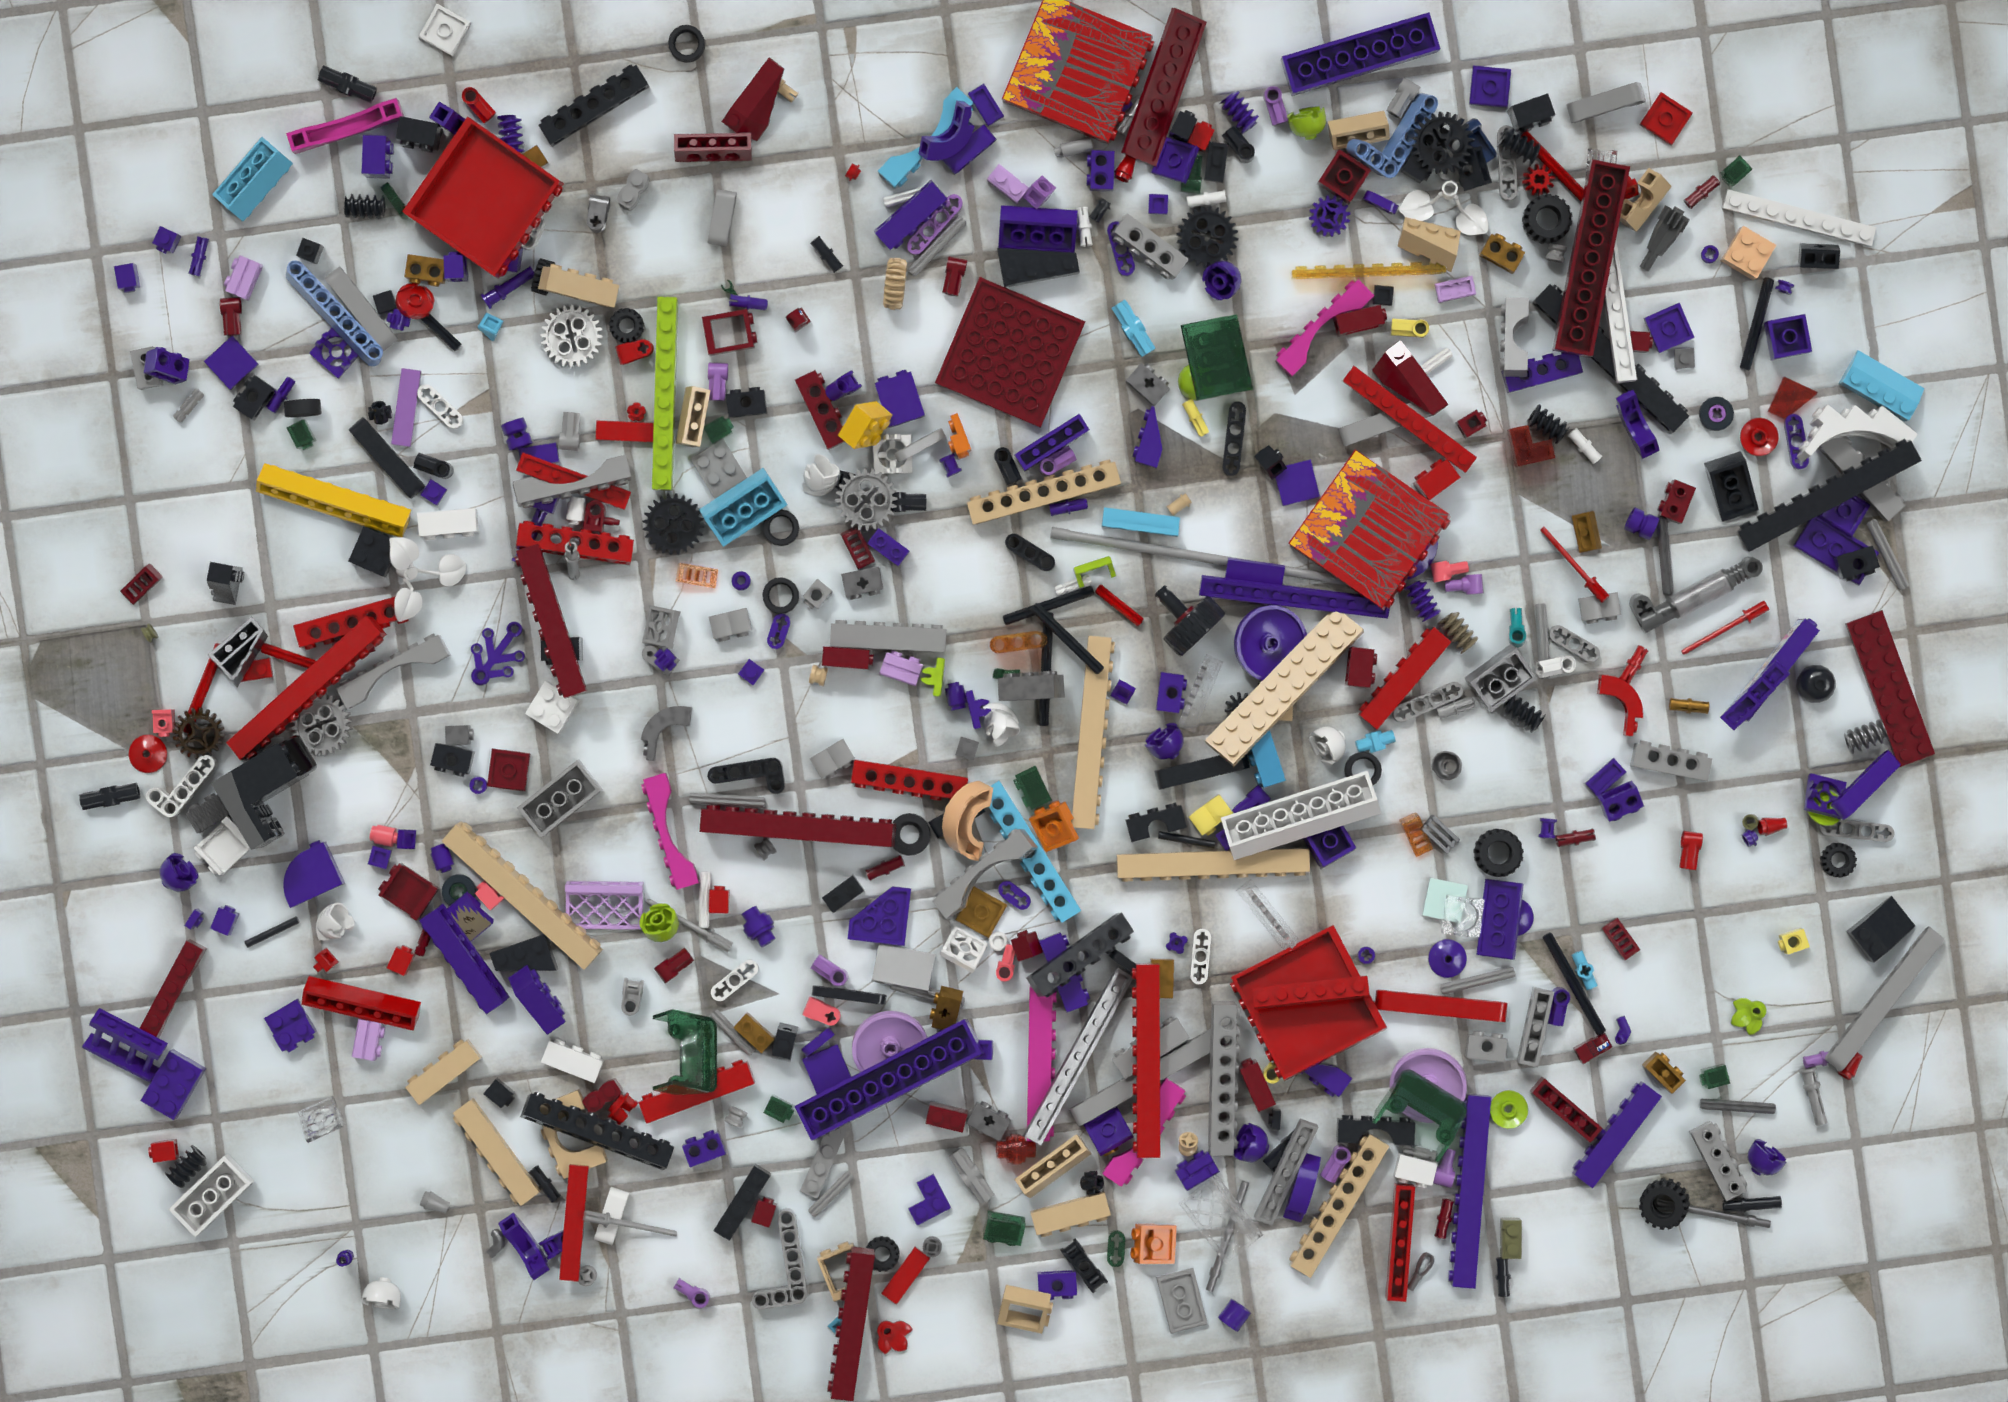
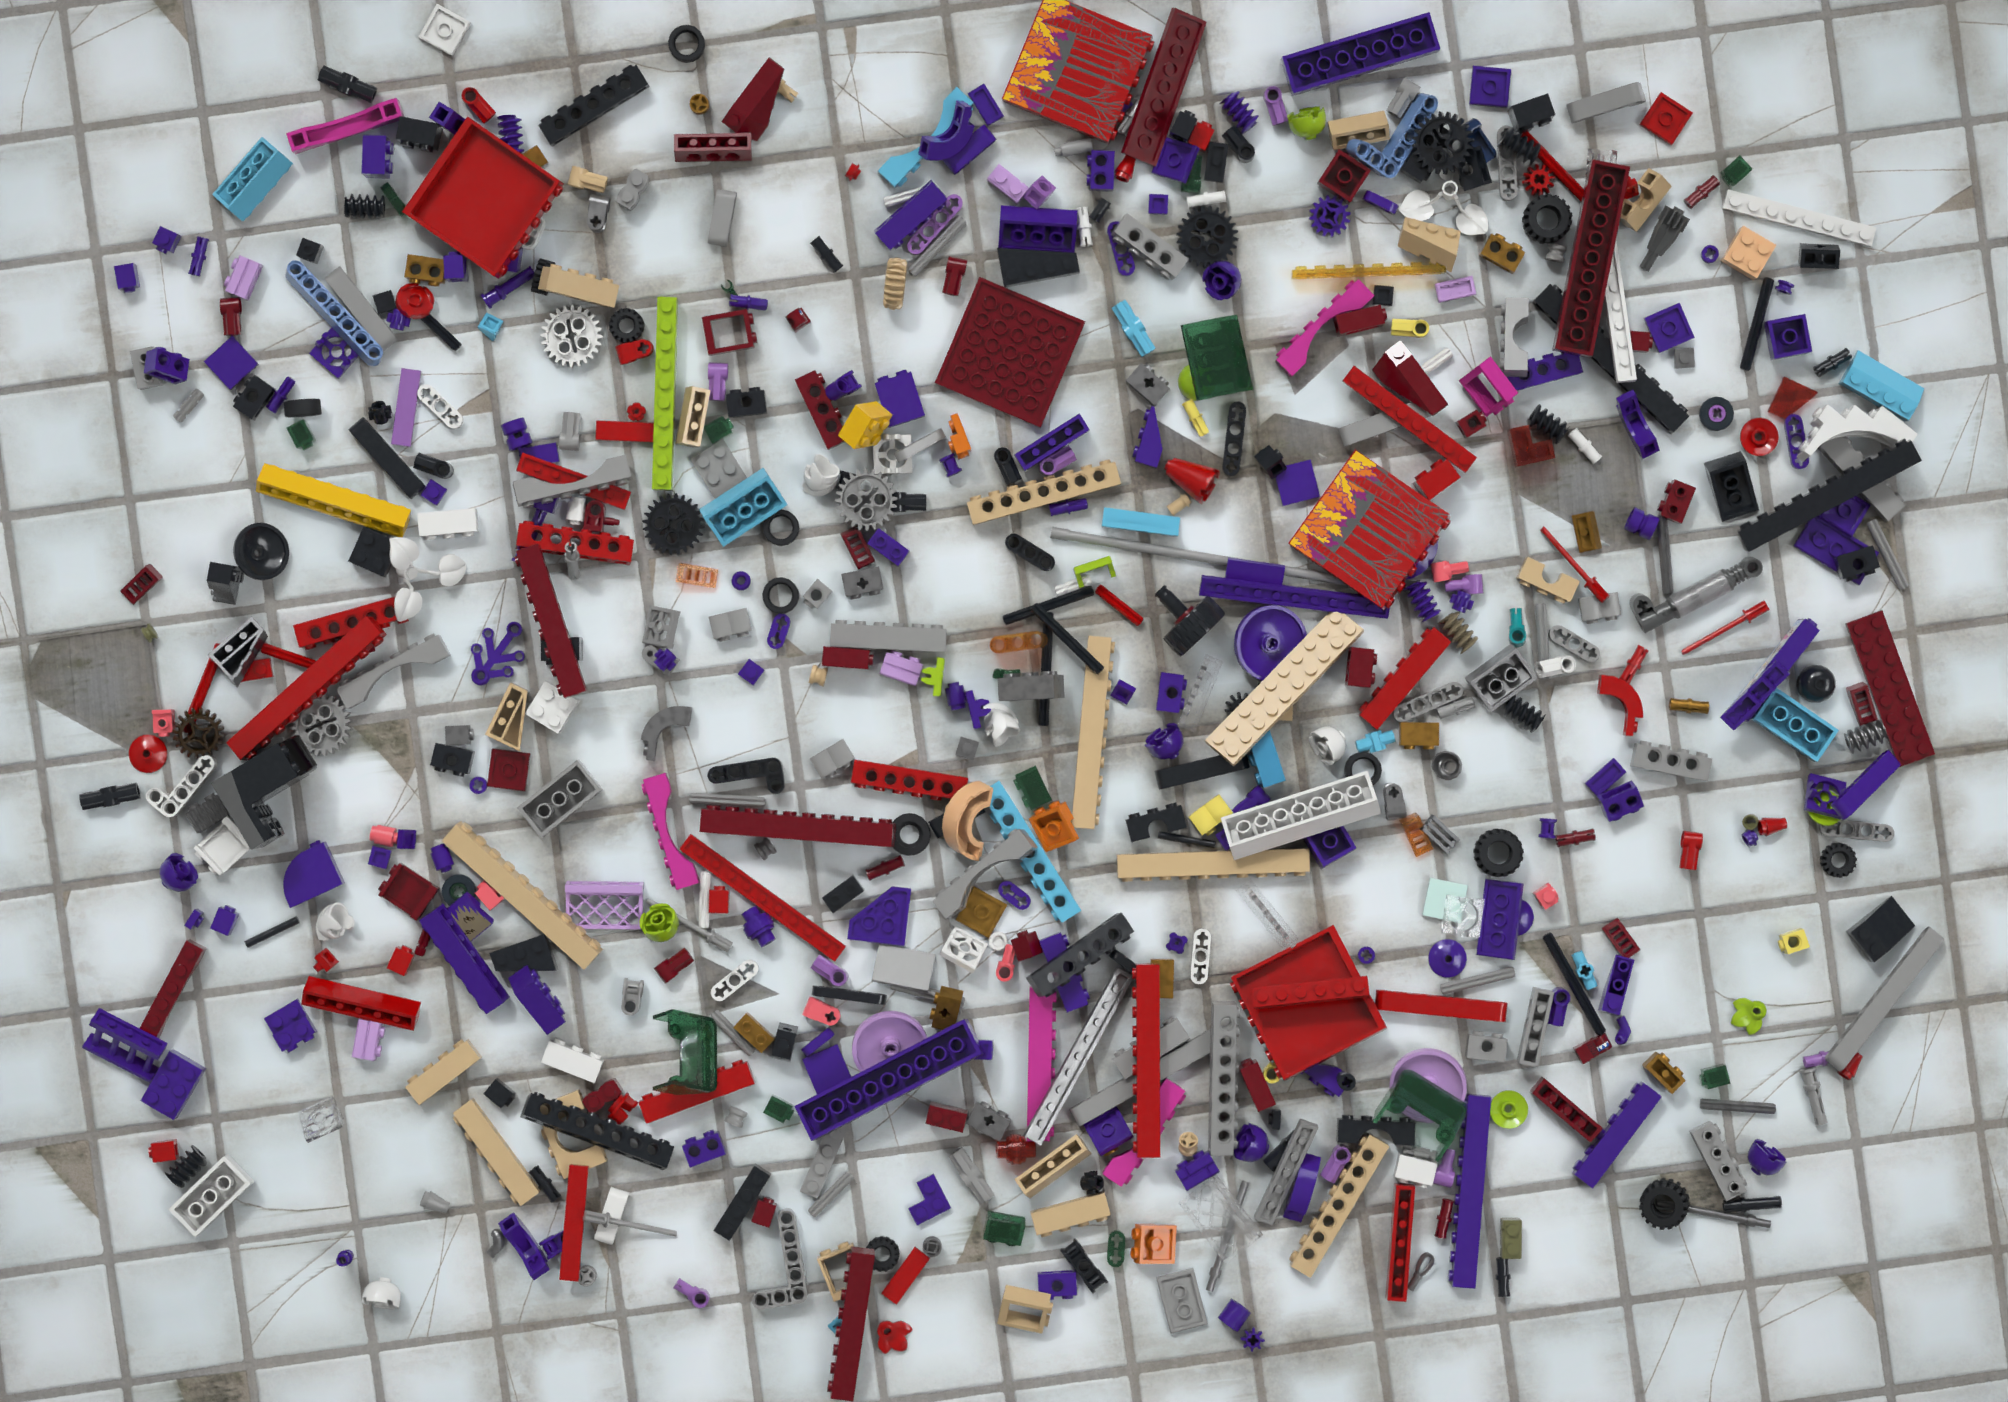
none -> black dish [233,523,289,580]
none -> tan wedge [485,682,528,751]
none -> tan piece [567,166,608,193]
none -> red plate [679,834,846,962]
none -> pearl gold wheel [689,94,709,115]
none -> red cone [1164,458,1220,505]
none -> dark purple gear [1241,1327,1265,1352]
none -> black pin [1336,1072,1356,1091]
none -> flat silver piece [1383,783,1407,821]
none -> pearl gold brick [1399,722,1439,749]
none -> dark purple gear [1449,590,1474,613]
none -> dark pink window [1459,356,1518,417]
none -> tan arch [1516,557,1580,604]
none -> coral brick [1533,883,1559,910]
none -> dark purple slope [1598,955,1635,1016]
none -> medium azure brick [1751,688,1839,762]
none -> black pin [1813,348,1852,377]
none -> dark red slope [1846,682,1878,726]

